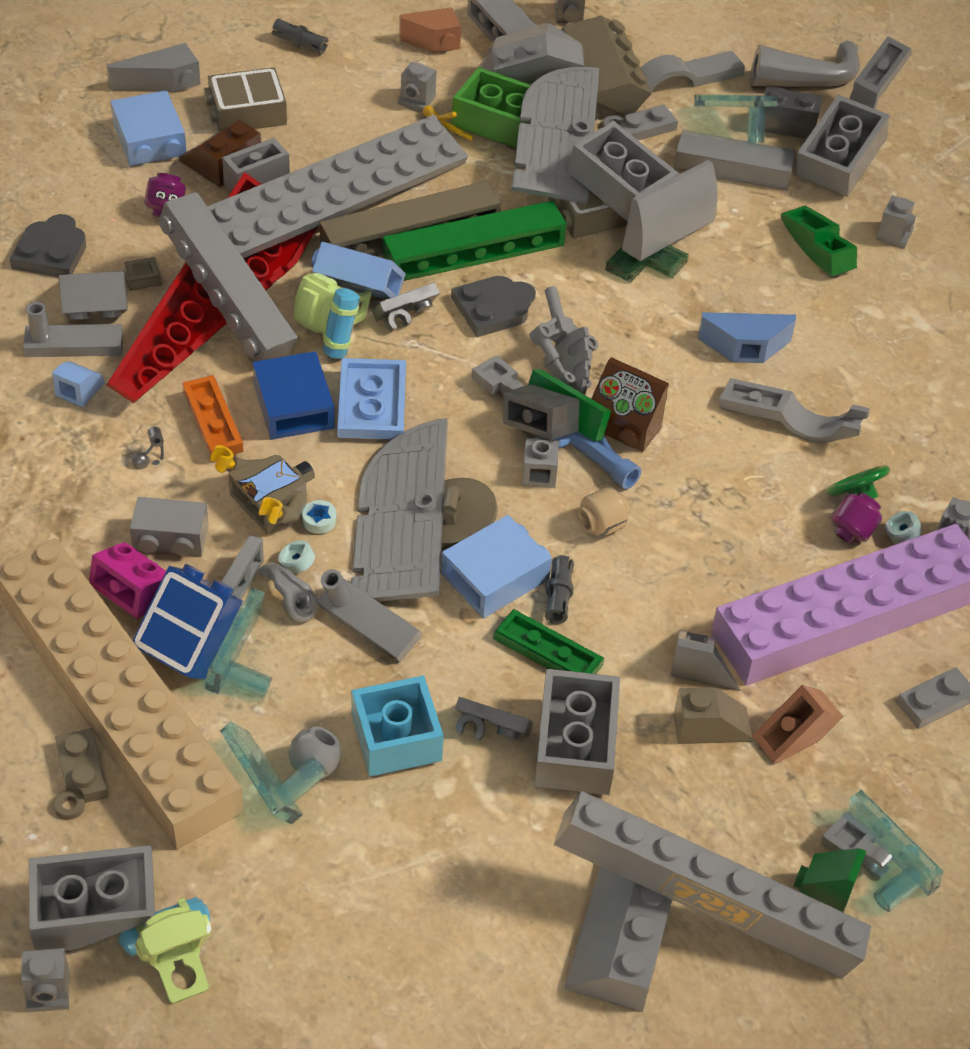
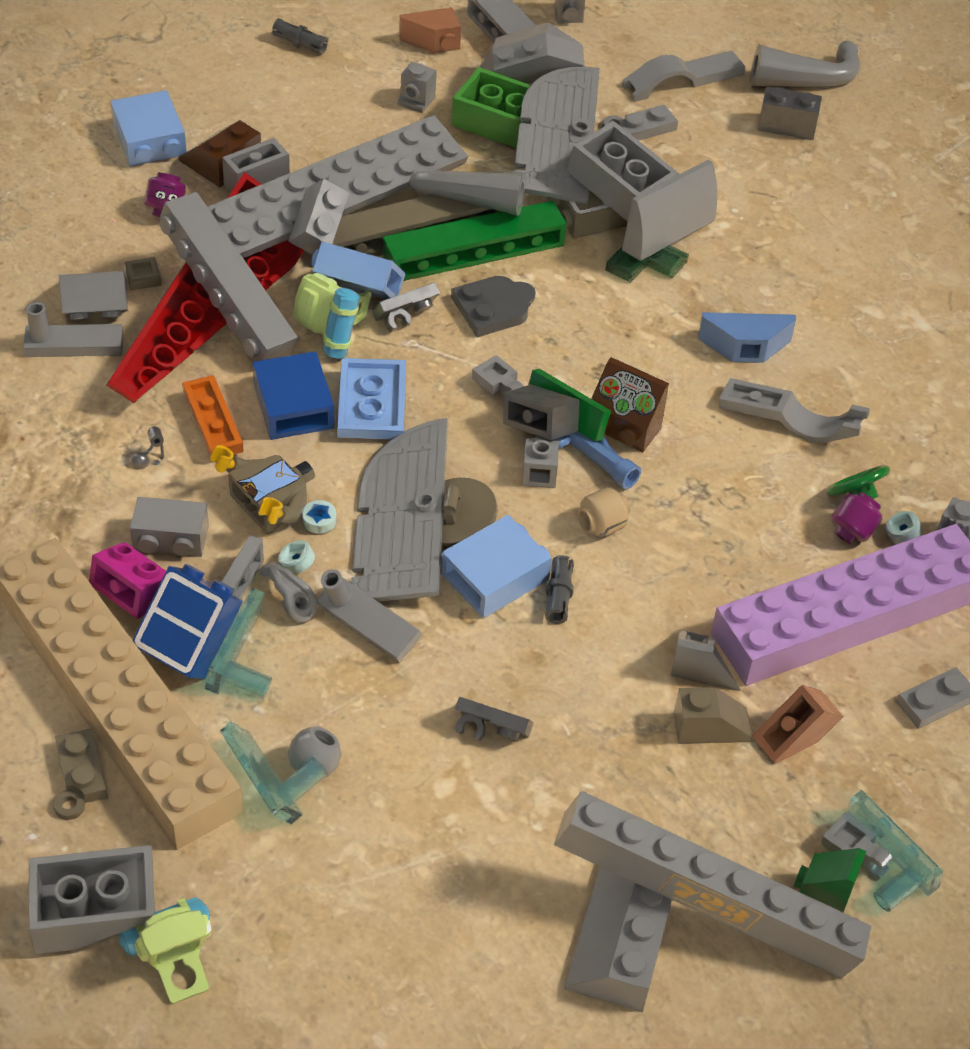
dark grey plate [10,214,86,277] -> none
light grey brick [21,948,70,1012] -> none
light blue brick [52,361,105,407] -> none
light grey slope [106,43,201,92] -> none
dark tan brick [204,67,287,131] -> none
medium azure brick [351,675,444,777] -> none
yellow plant [422,105,473,141] -> none
green tile [494,609,604,674] -> none
light grey bar [529,286,598,395] -> none
light grey brick [534,669,620,795] -> none
dark tan slope [561,16,652,115] -> none
light grey slope [674,130,795,190] -> none
clear light blue piece [694,94,778,142] -> none
green slope [781,205,857,276] -> none
light grey brick [796,95,890,197] -> none
light grey piece [849,36,912,109] -> none
light grey brick [876,195,916,249] -> none
none -> light grey brick [288,178,349,255]
none -> light grey animal [410,171,526,216]

